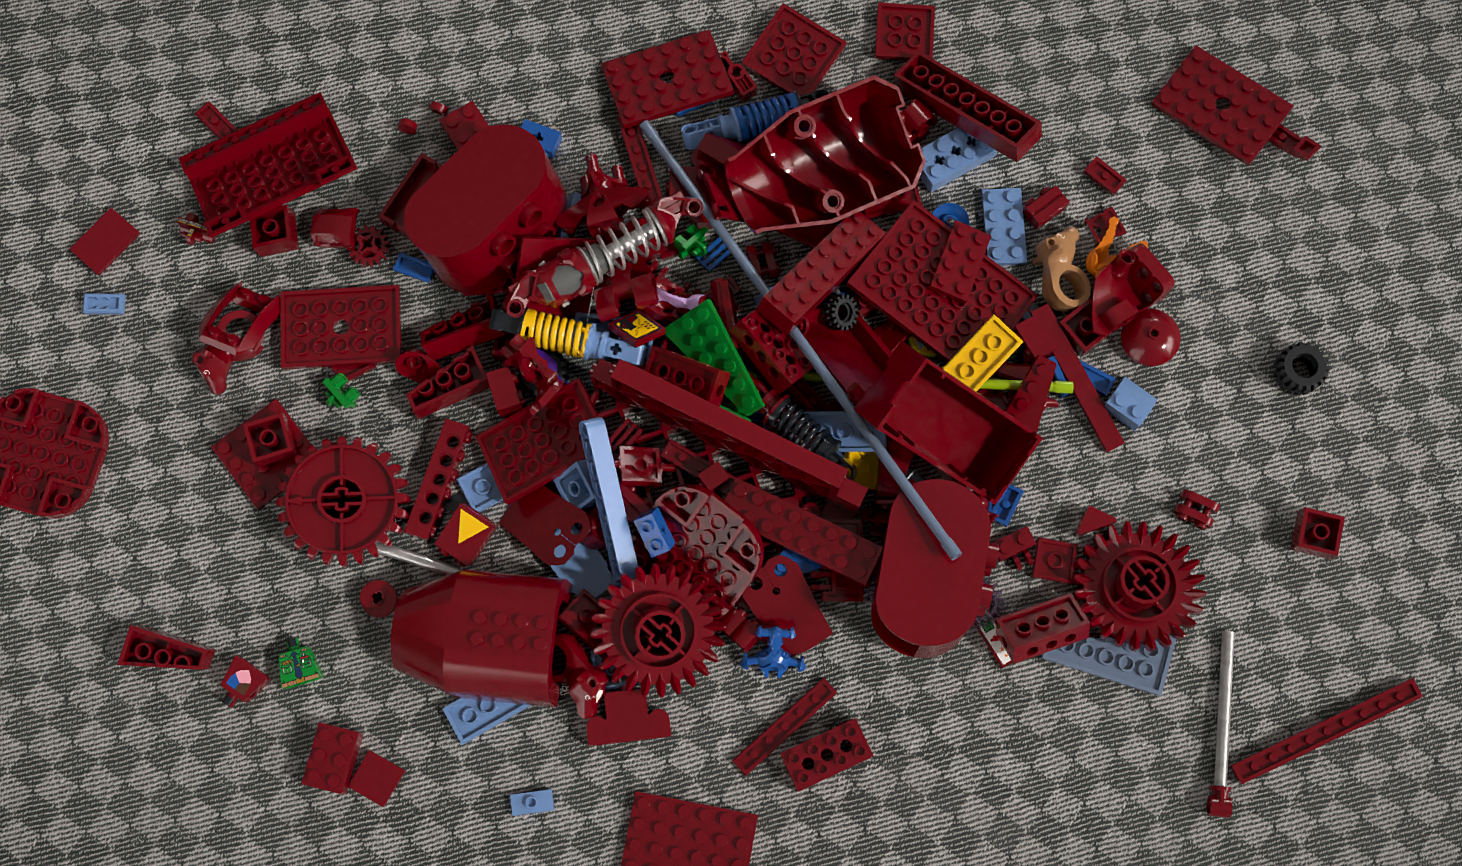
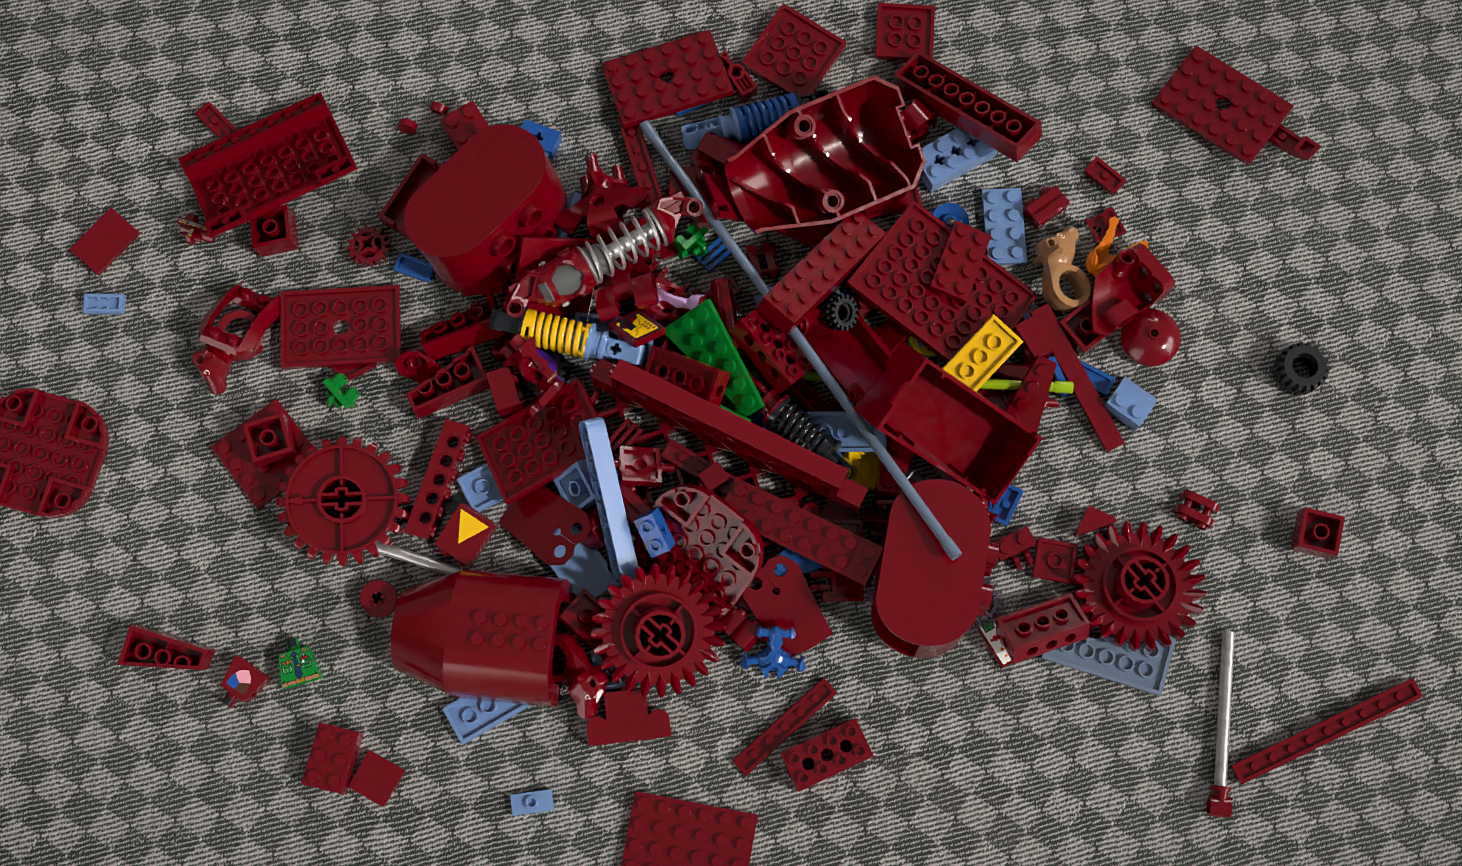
dark red slope [310,208,359,249] -> none

